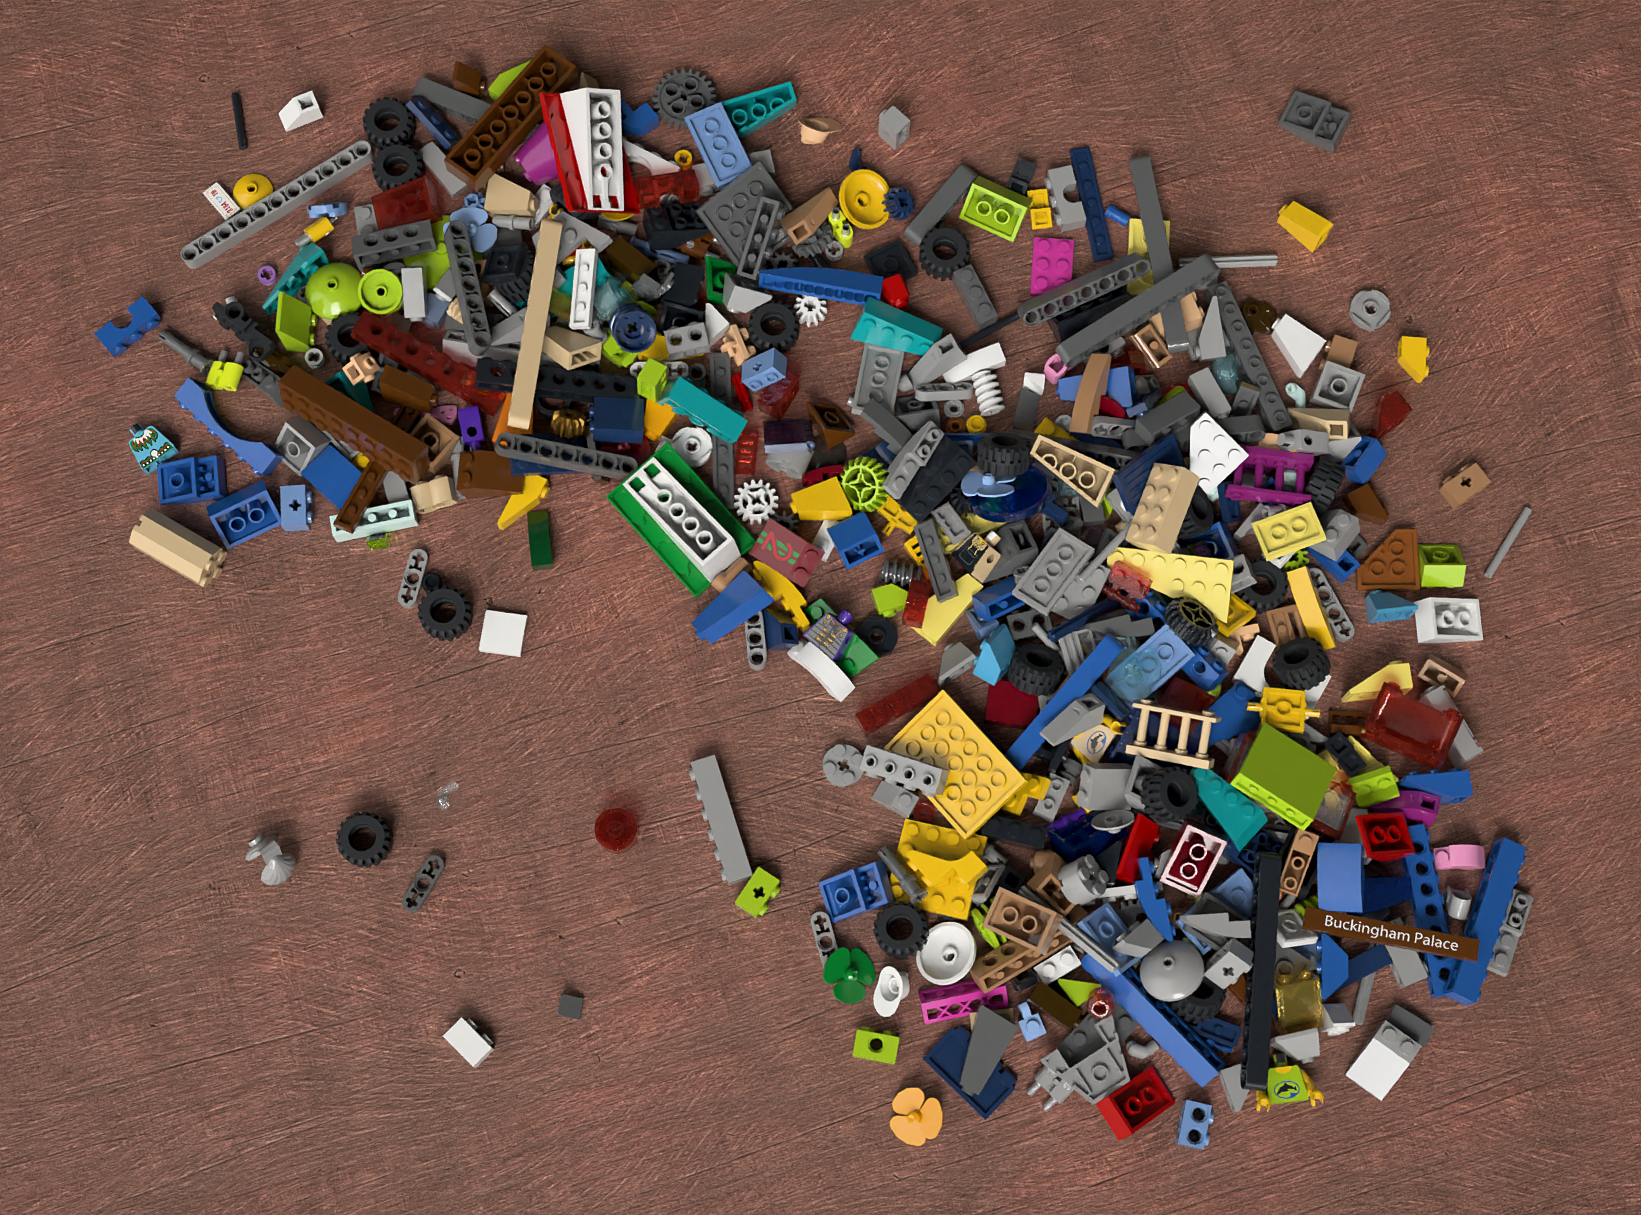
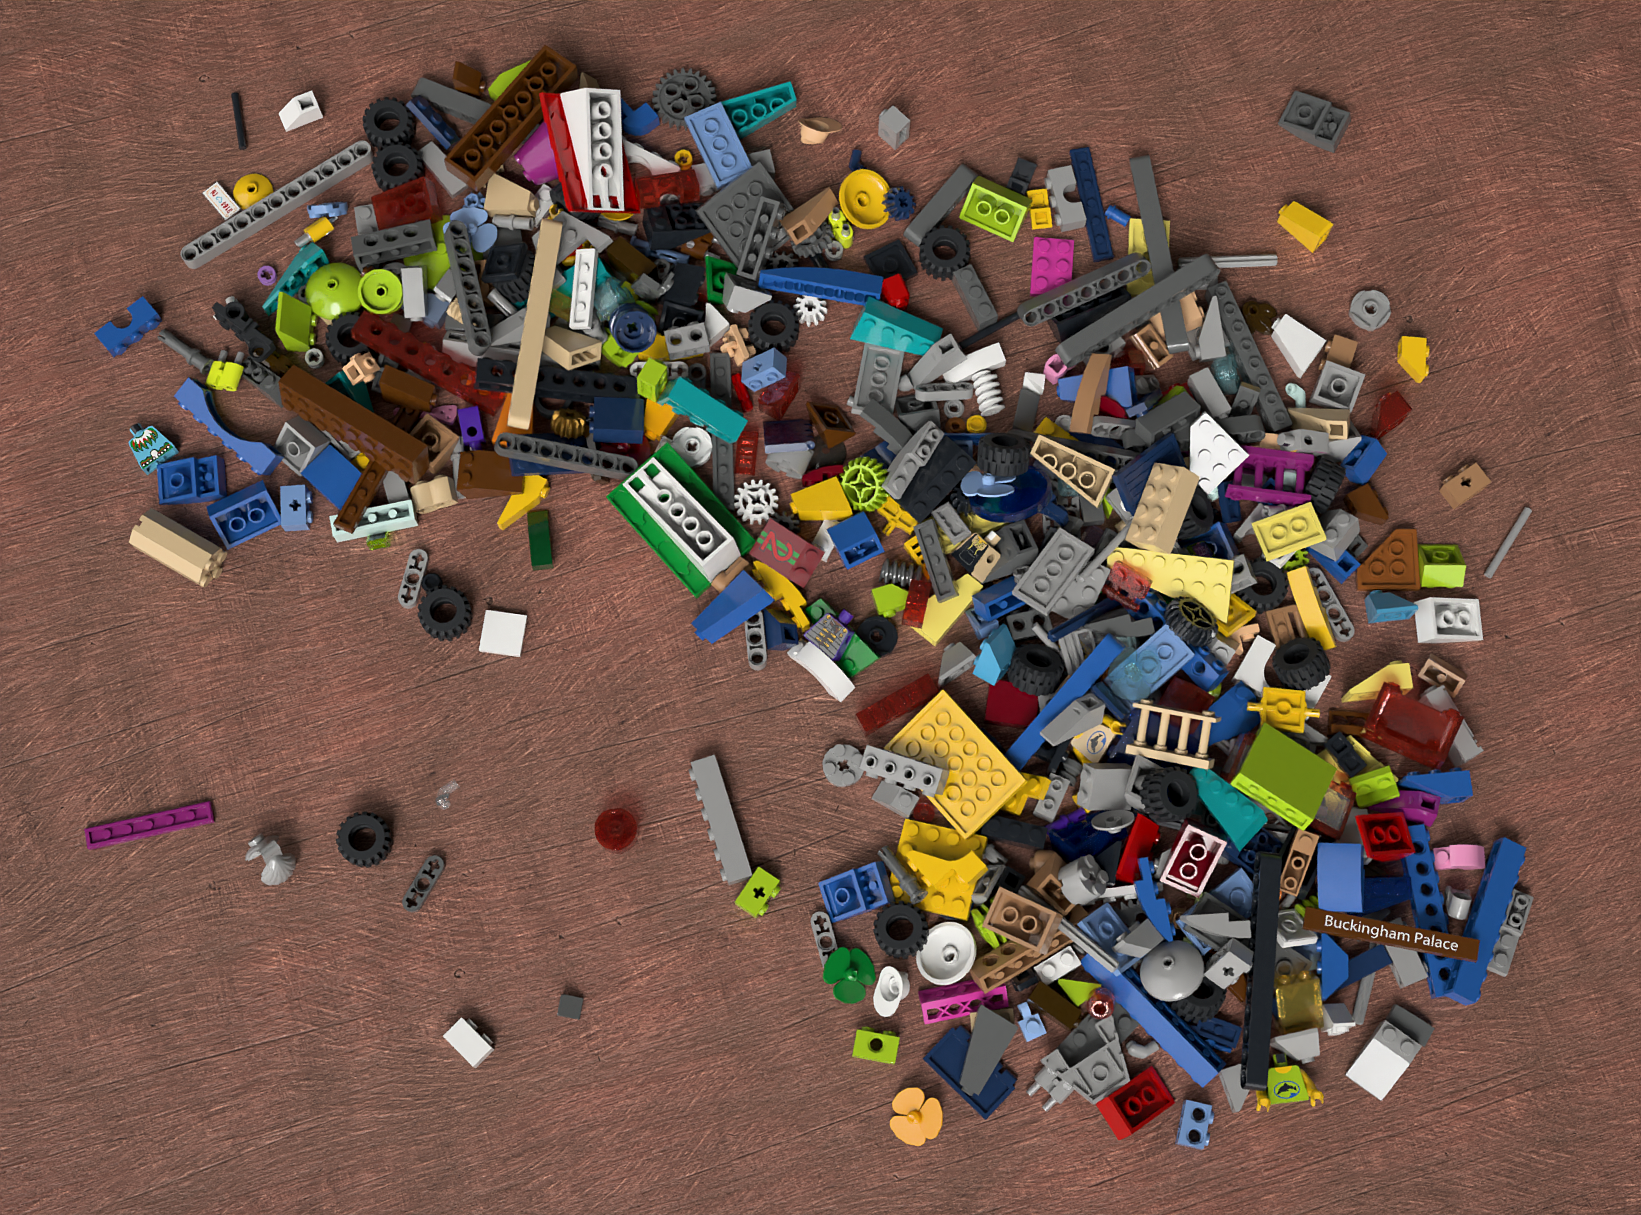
none -> magenta tile [84,801,215,850]

